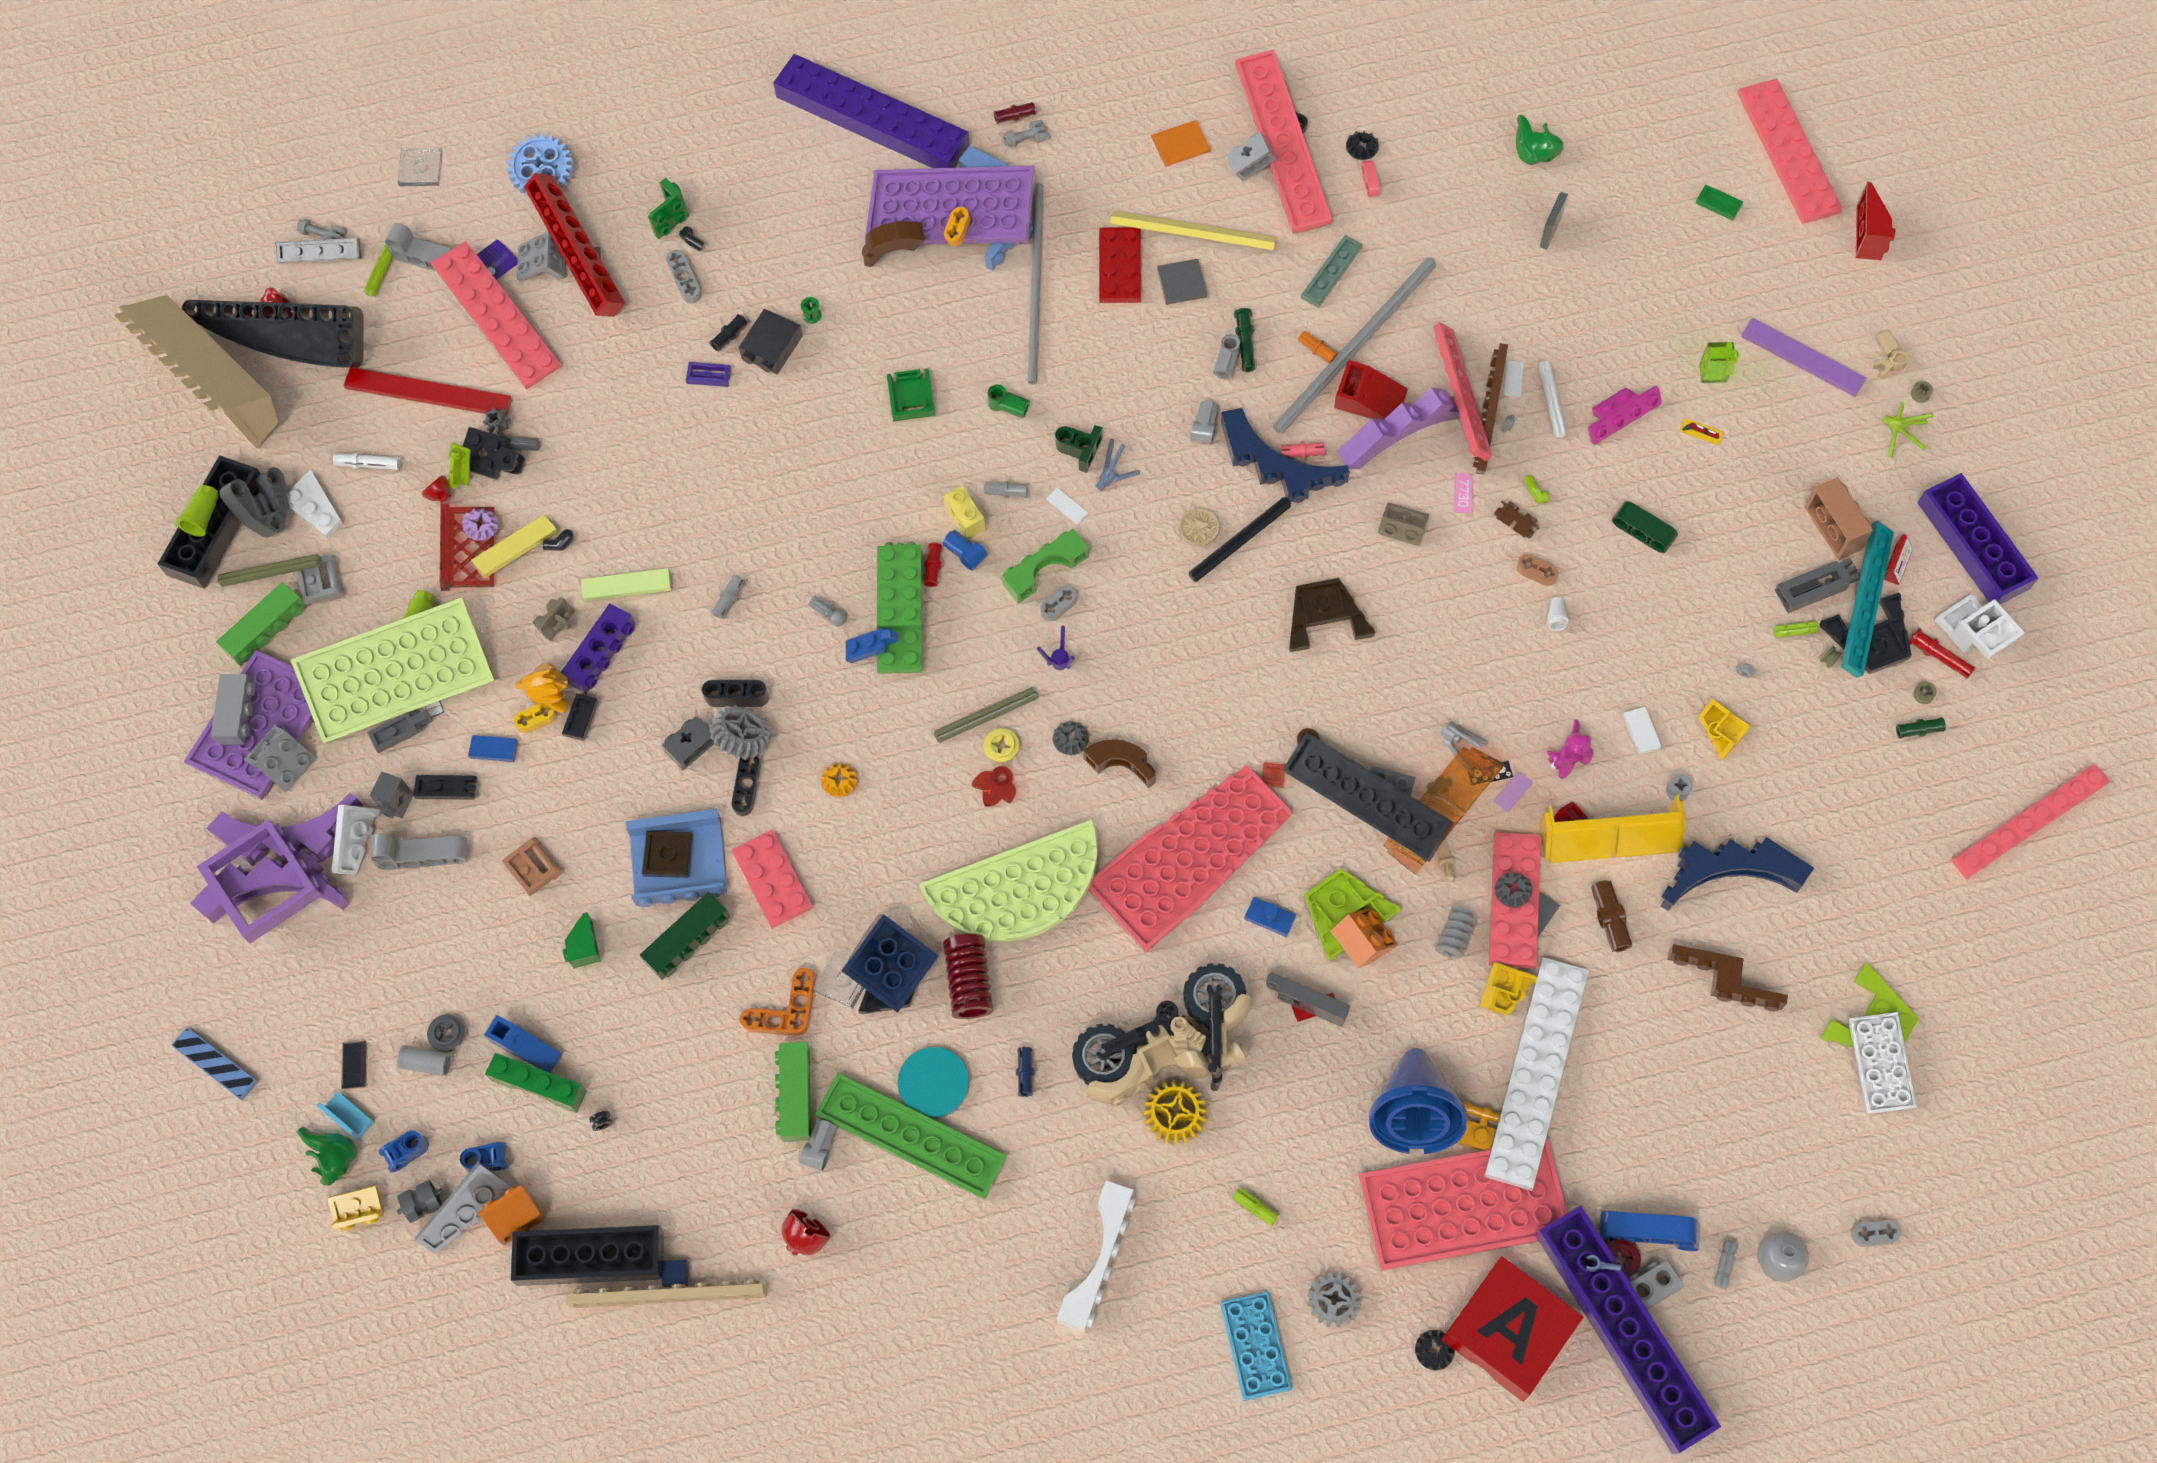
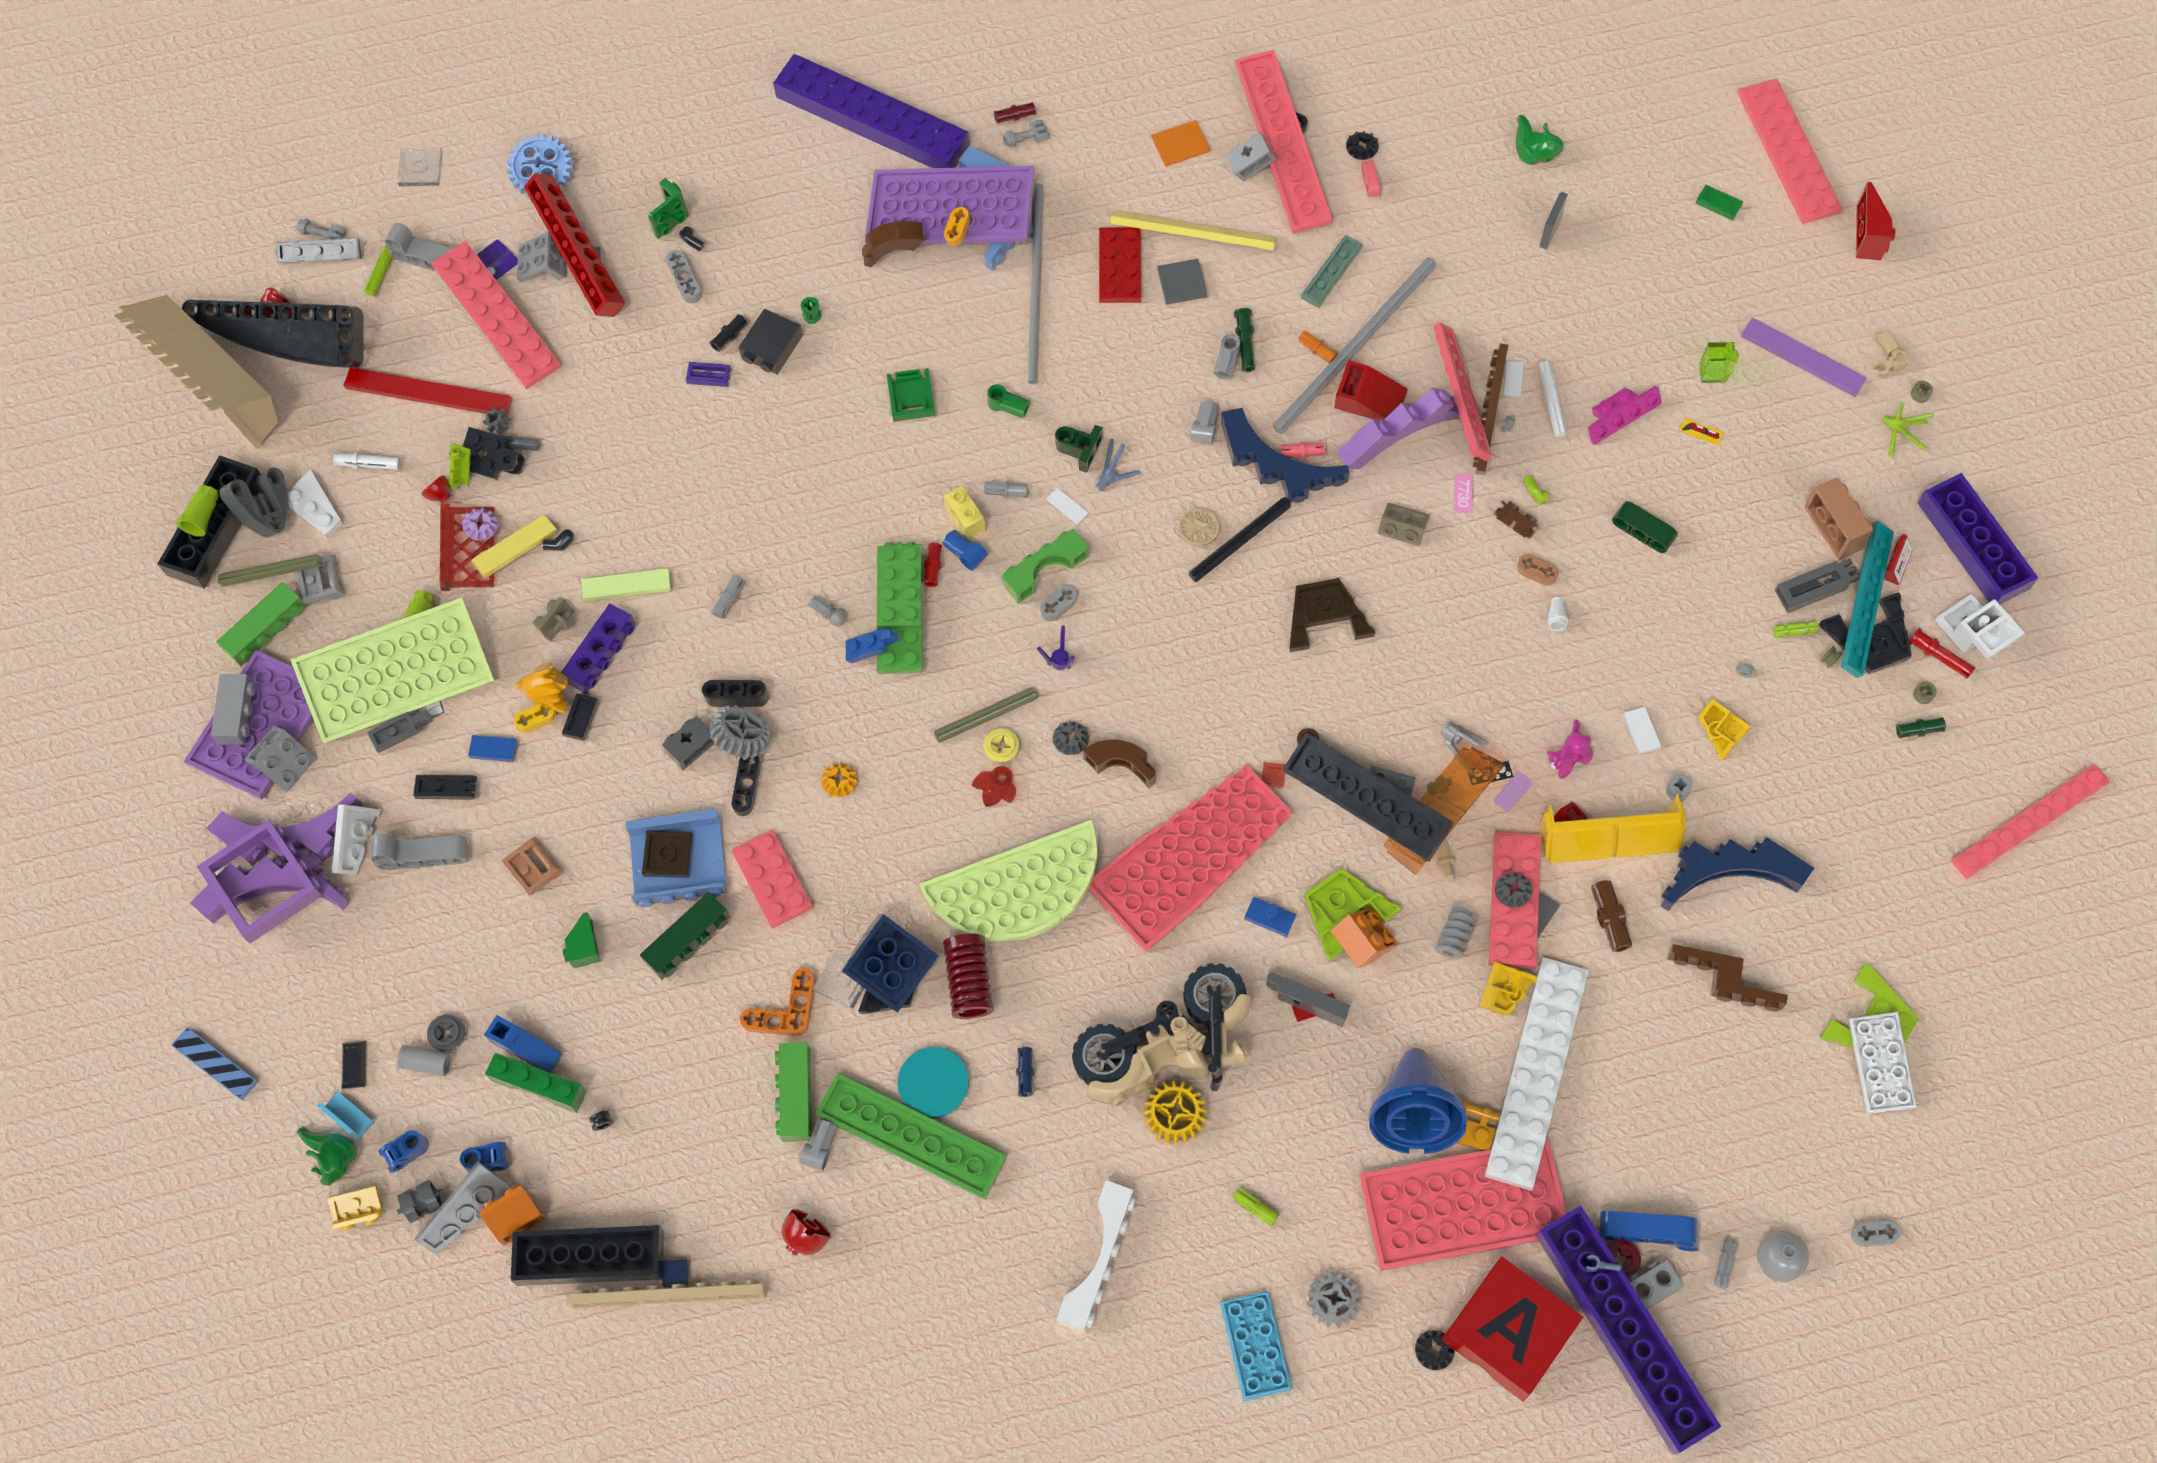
dark grey brick [369,771,413,818] -> none

